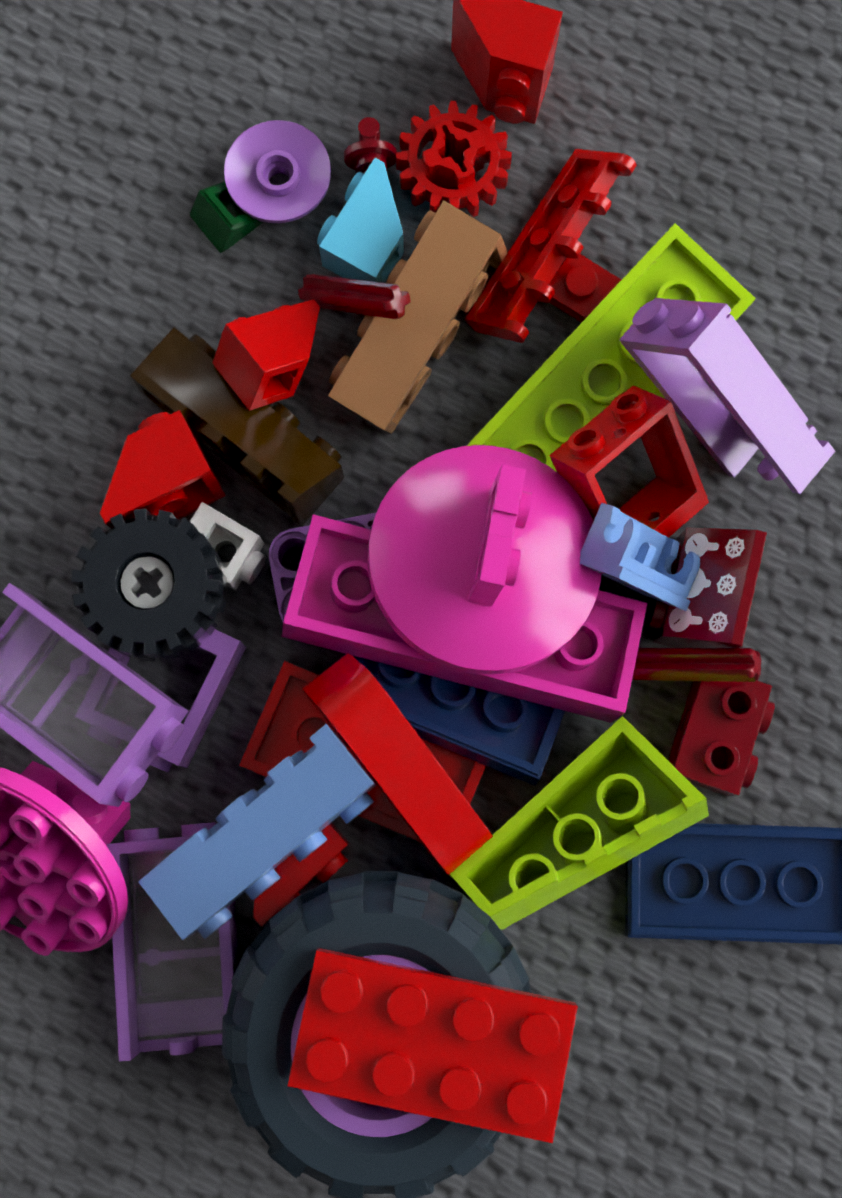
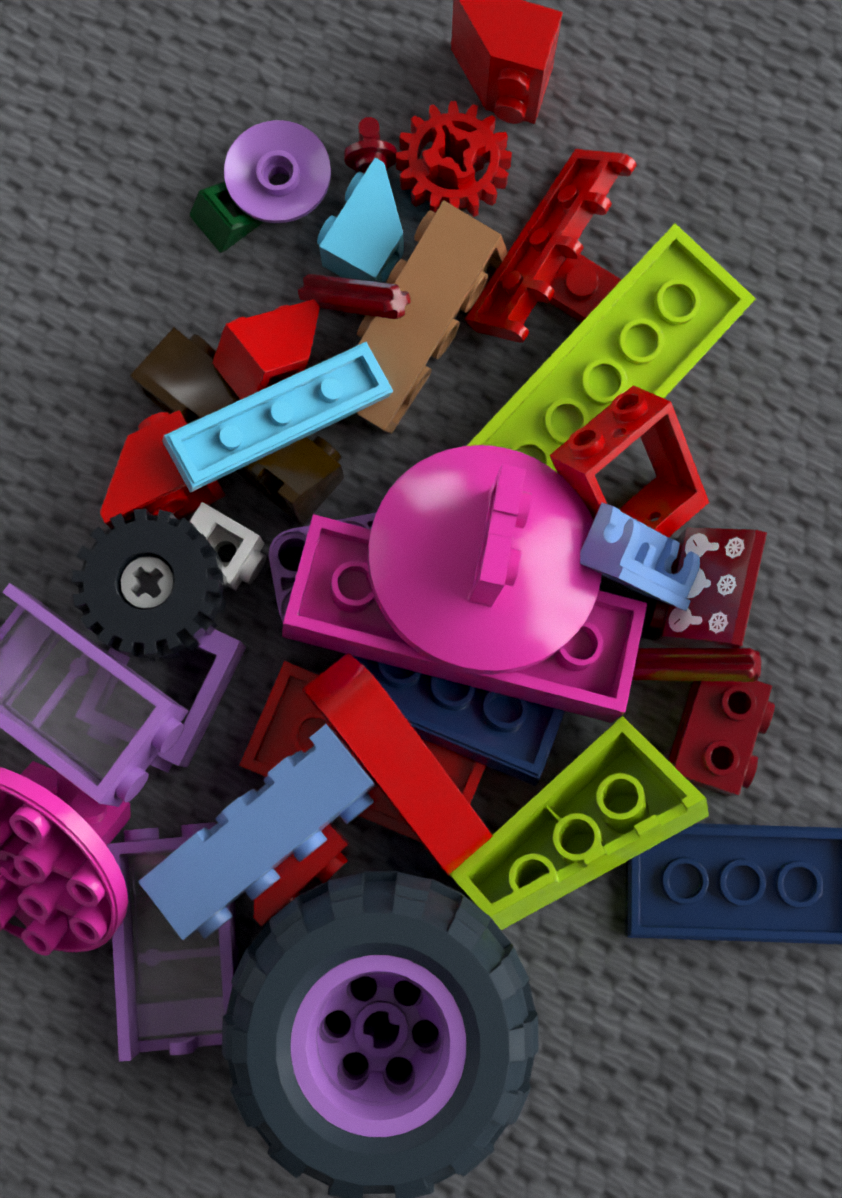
red plate [288,948,578,1144] -> none
door [619,298,835,494] -> none
none -> medium azure tile [162,342,393,493]

